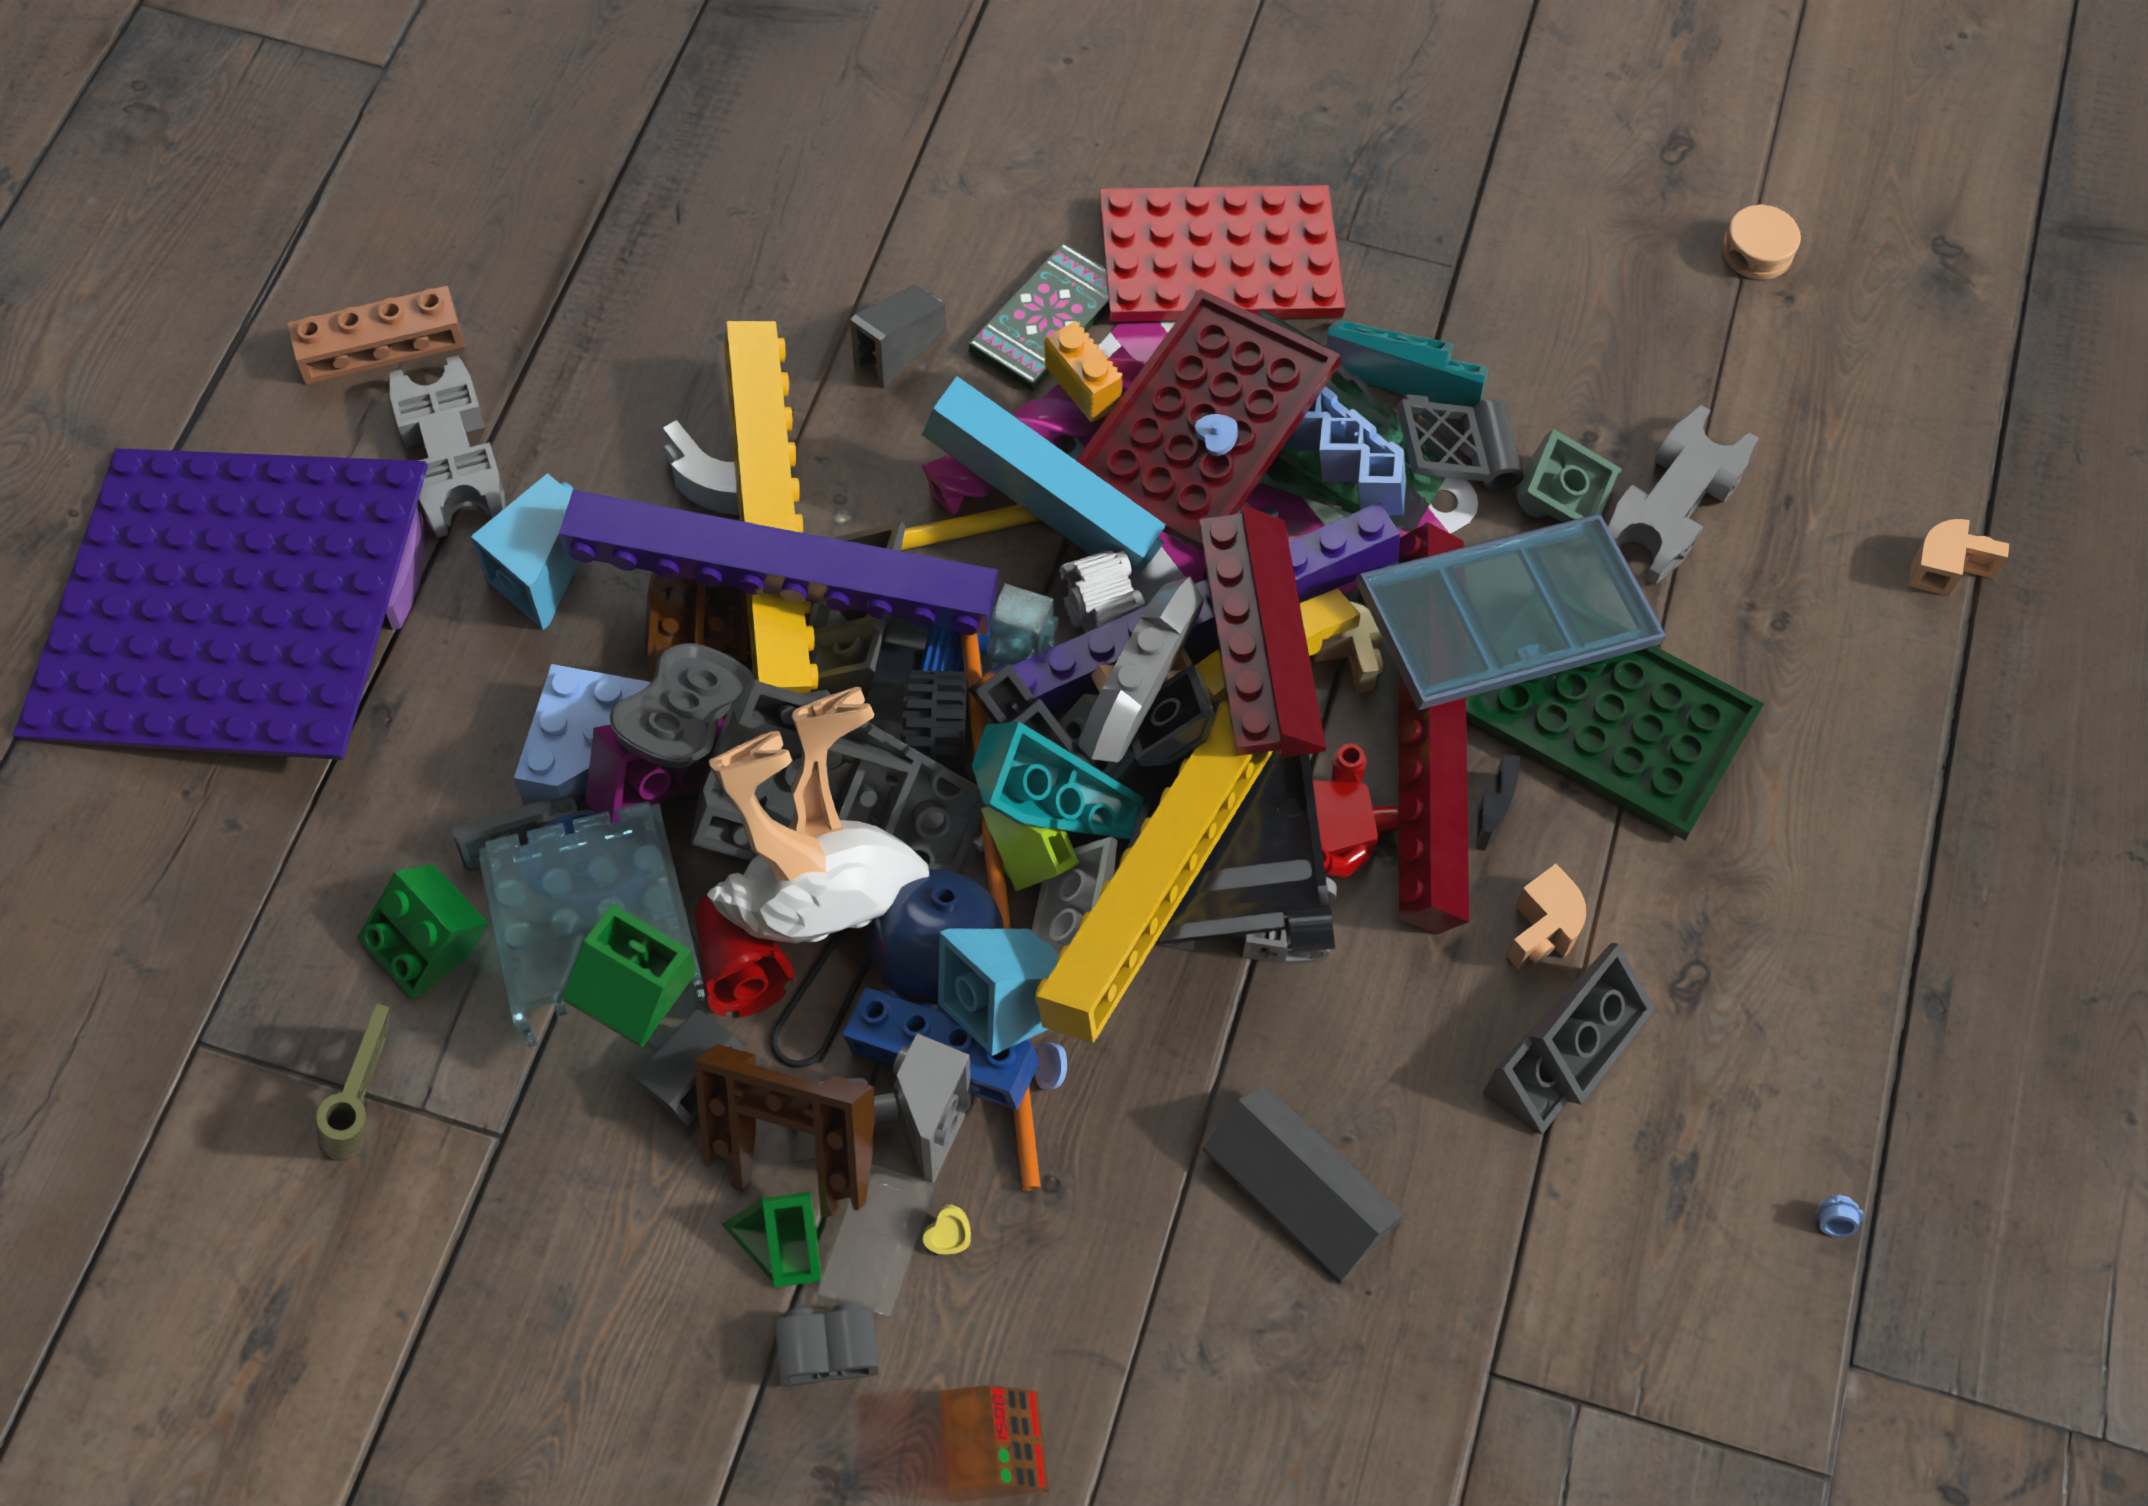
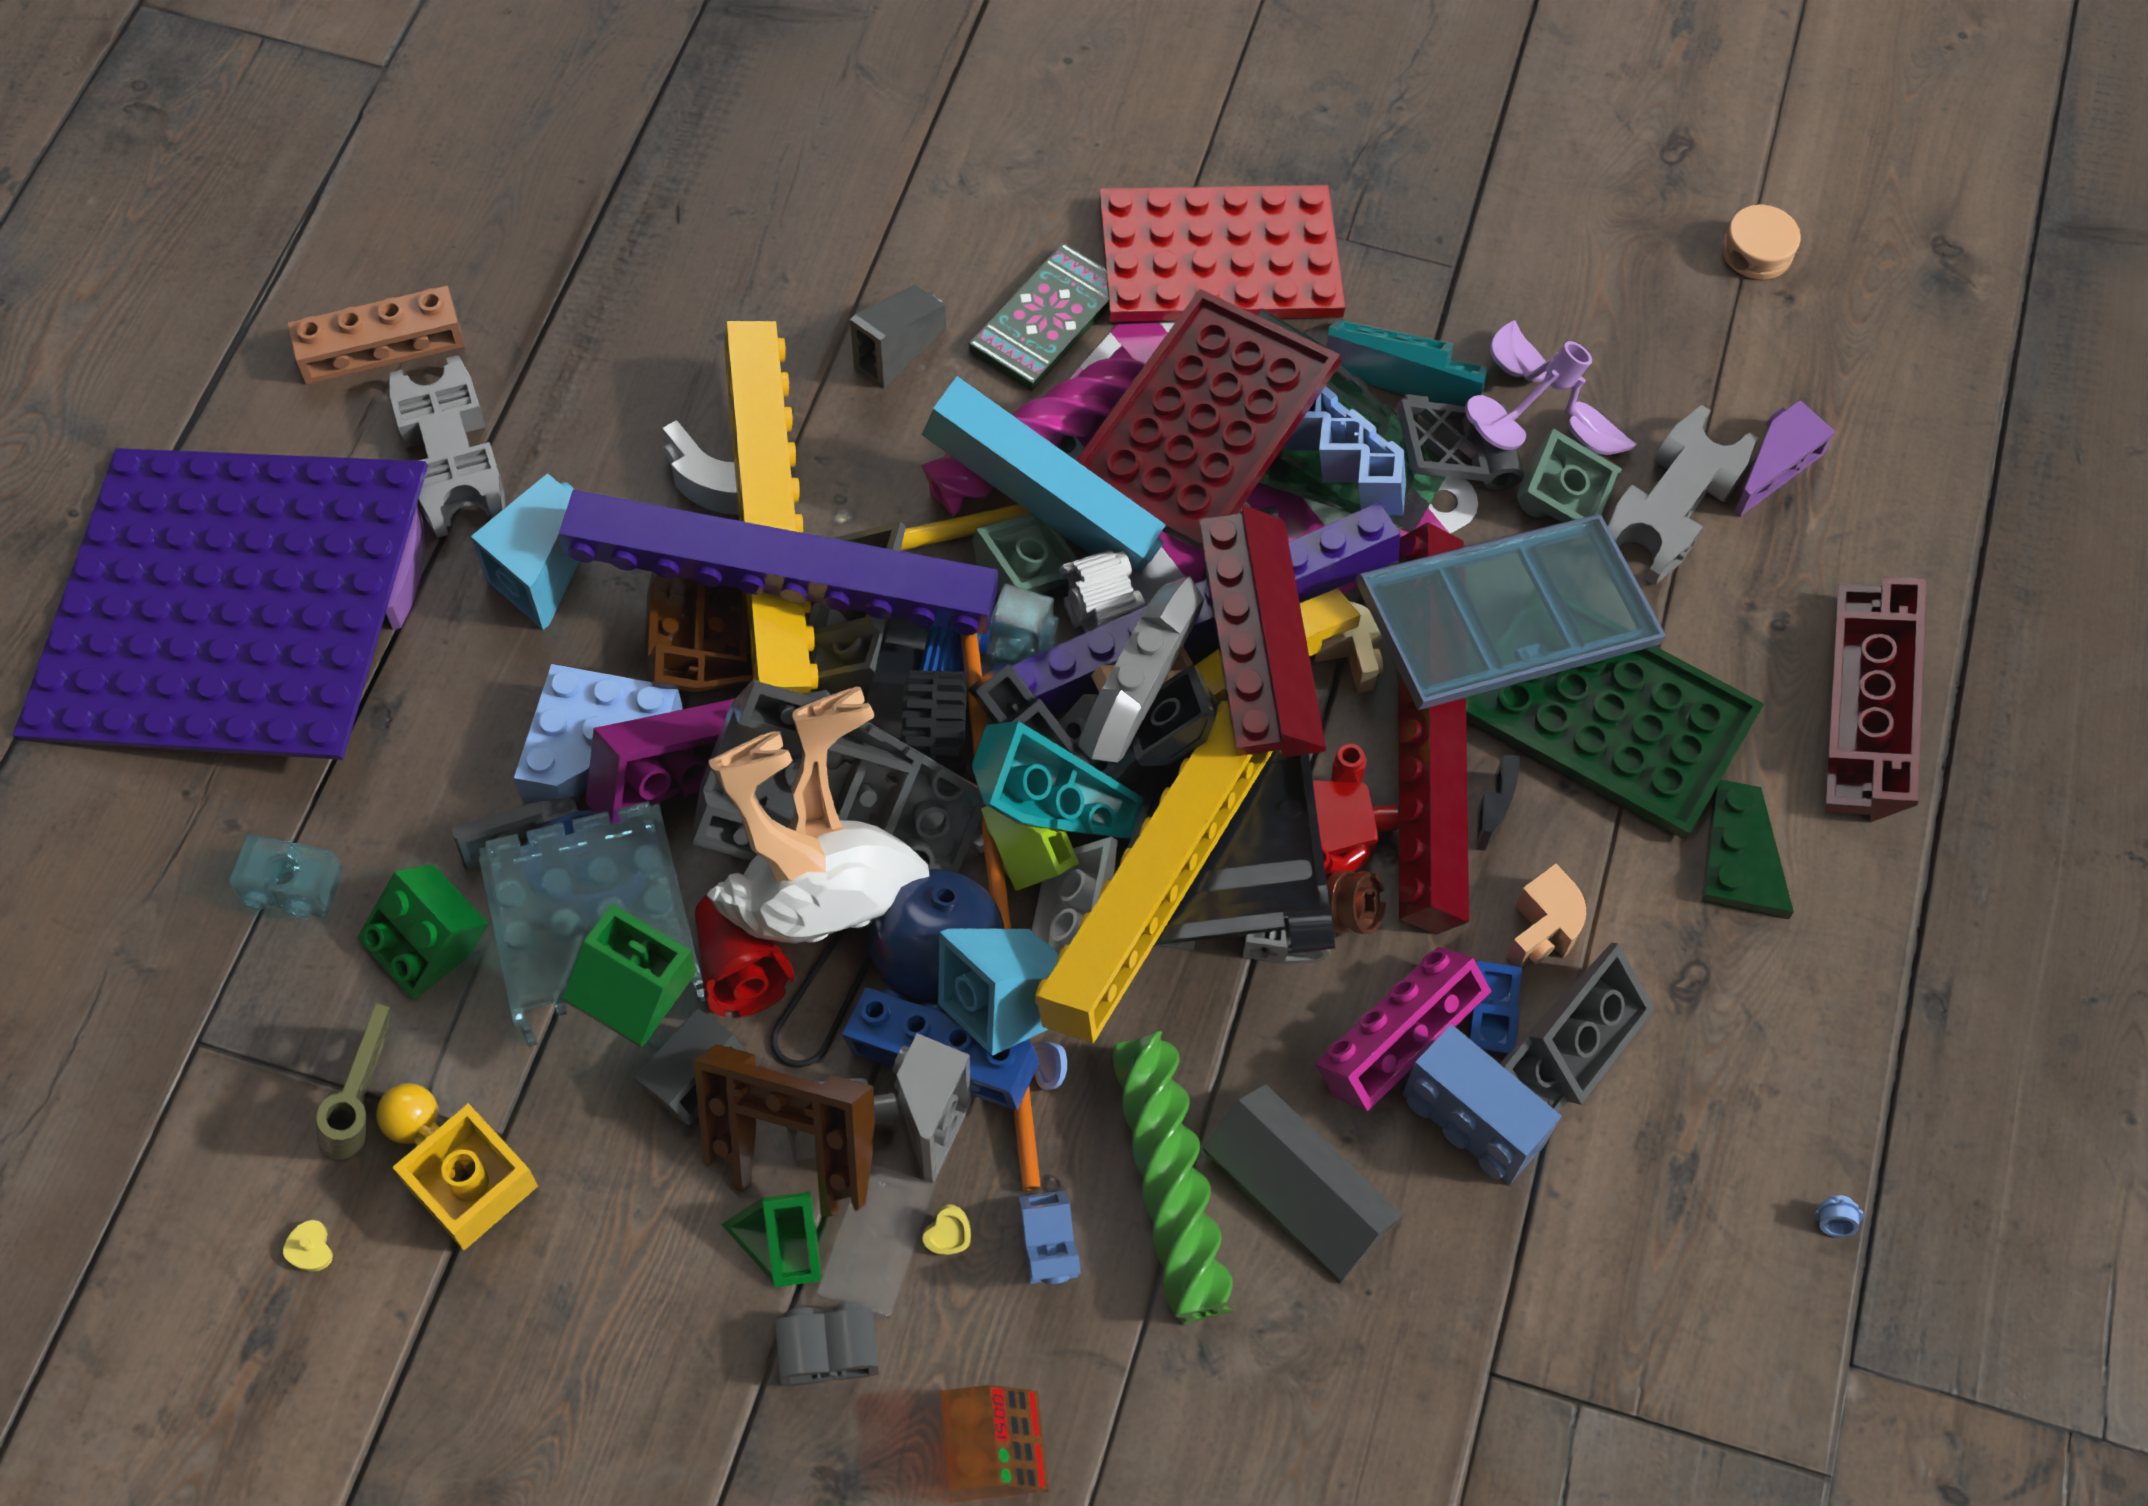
dark grey plate [610,644,757,768] -> none
light orange brick [1044,321,1122,422] -> none
light blue piece [1195,414,1238,456] -> none
light nougat brick [1908,519,2009,596] -> none
none -> clear light blue brick [229,834,344,918]
none -> light yellow piece [283,1220,333,1272]
none -> yellow brick [376,1083,538,1250]
none -> sand green slope [972,513,1078,608]
none -> medium blue brick [1018,1190,1081,1284]
none -> bright green piece [1113,1031,1234,1325]
none -> dark pink brick [1315,947,1492,1111]
none -> copper wheel [1327,870,1386,935]
none -> medium blue brick [1402,1024,1562,1185]
none -> lavender plant [1465,320,1637,455]
none -> blue slope [1468,960,1522,1054]
none -> dark green wing [1701,779,1794,919]
none -> medium lavender slope [1734,400,1835,517]
none -> dark red slope [1825,577,1927,822]

